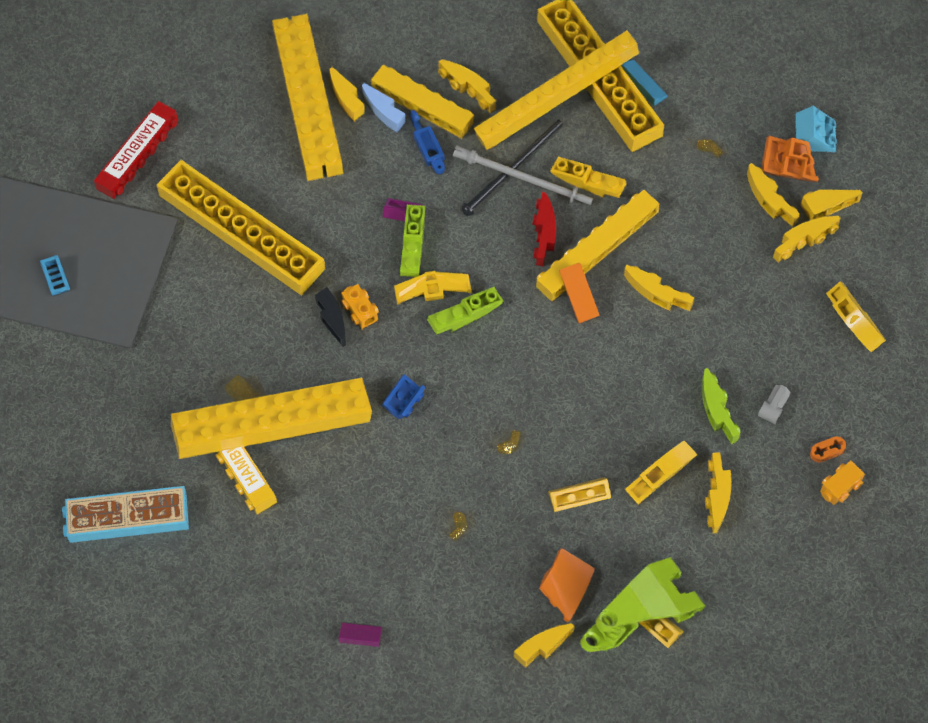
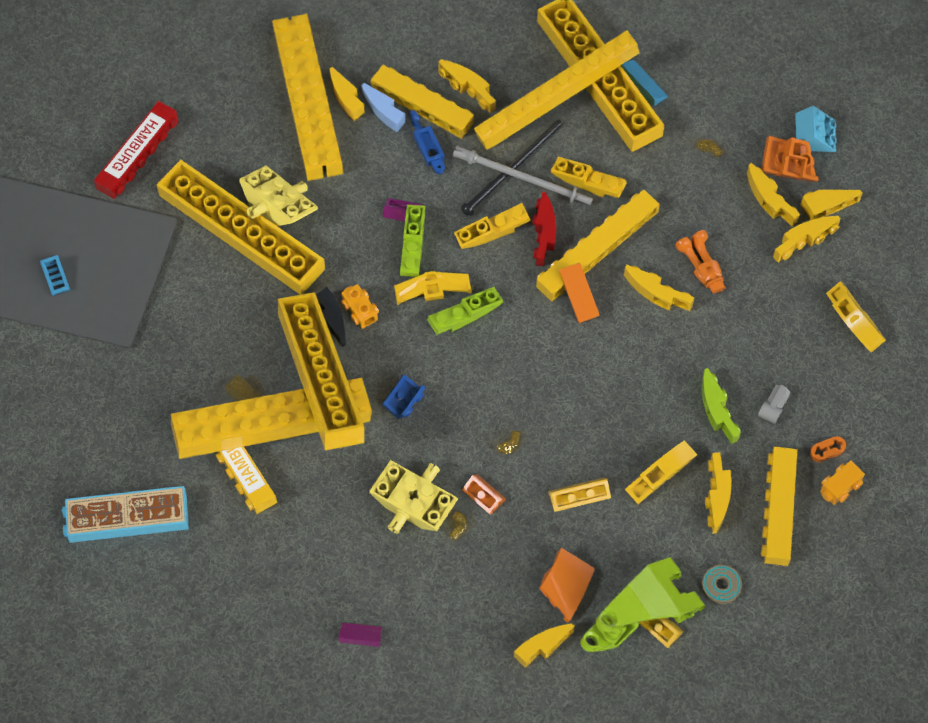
none -> light yellow slope [240,166,318,226]
none -> yellow brick [278,292,364,450]
none -> light yellow slope [369,460,458,534]
none -> yellow slope [454,203,531,249]
none -> orange slope [462,474,506,515]
none -> orange piece [675,230,726,294]
none -> dark tan tile [702,565,742,605]
none -> yellow brick [761,447,798,566]

